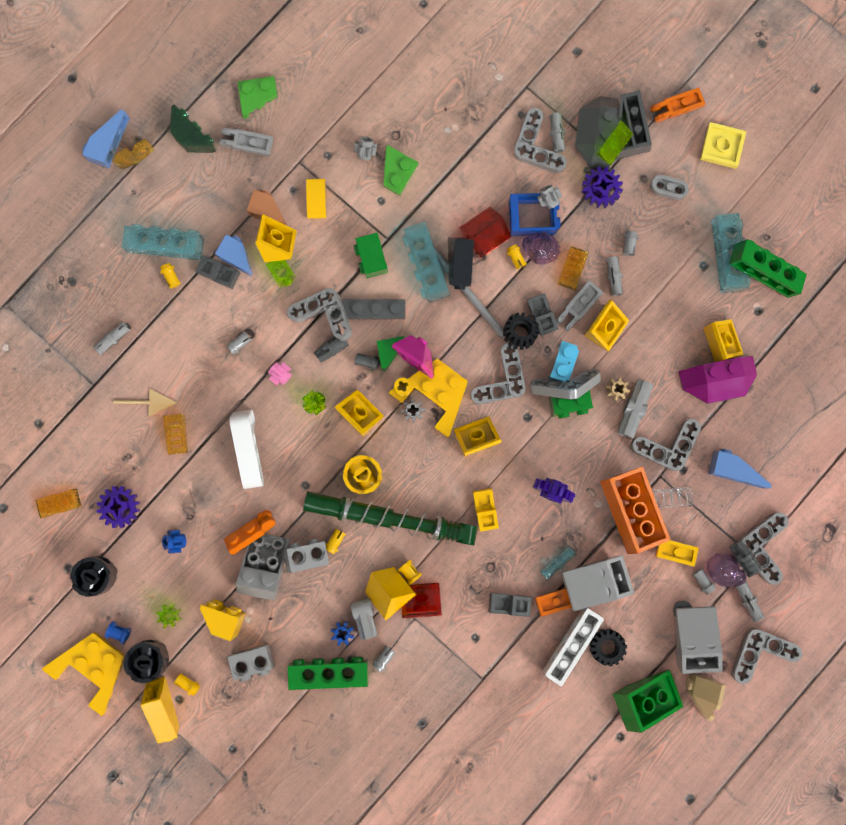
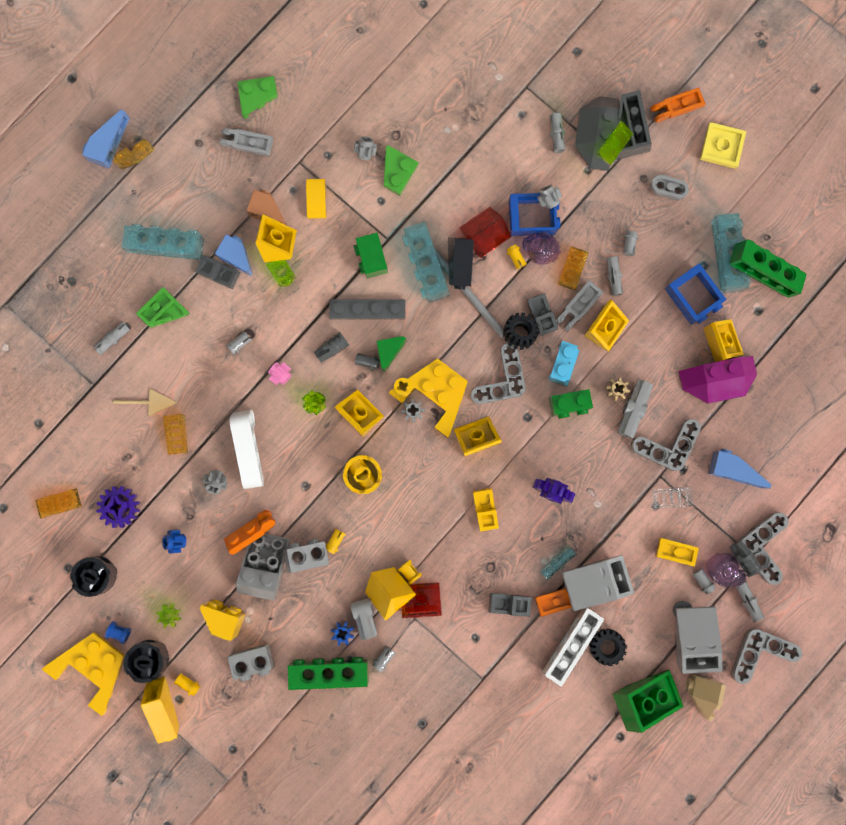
yellow pin [160,263,181,289] -> none
clear green slope [170,105,216,153] -> none
light grey beam [287,288,352,341] -> none
dark green piece [303,491,478,546] -> none
dark pink slope [392,335,434,379] -> none
light grey beam [514,108,567,173] -> none
light grey beam [530,369,601,399] -> none
dark purple gear [581,166,623,208] -> none
orange slope [600,466,671,554] -> none
none -> bright green wing [136,287,190,328]
none -> light grey gear [202,470,228,494]
none -> blue window [664,263,727,325]

